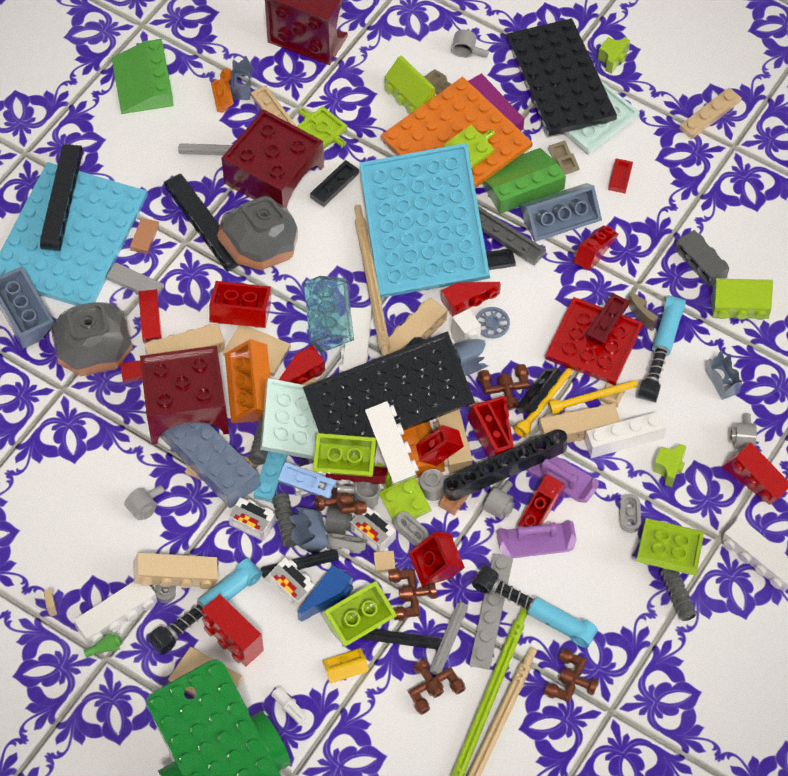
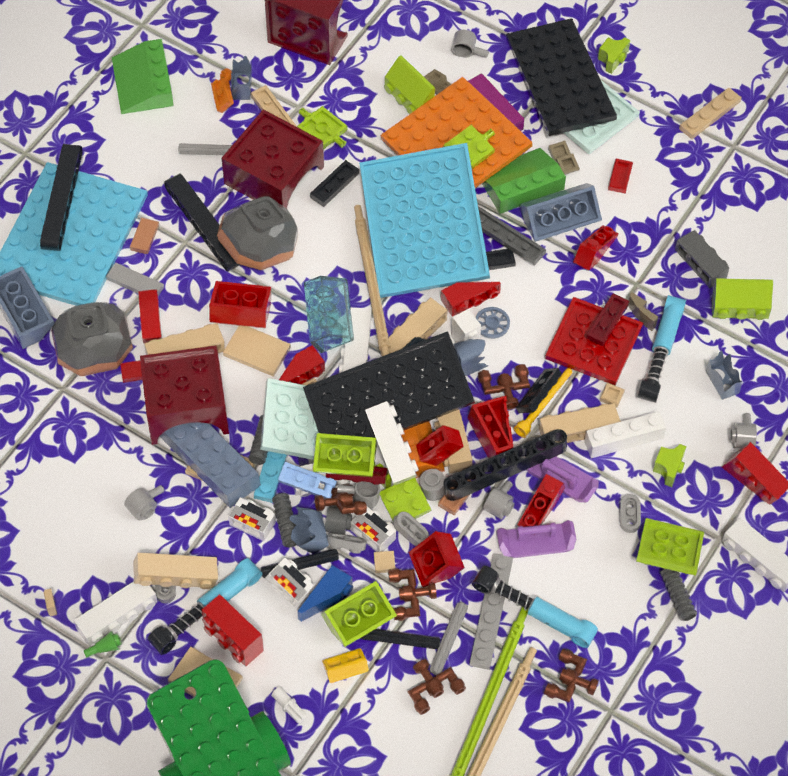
orange slope [225,339,271,423] -> none
yellow piece [548,380,638,416] -> none

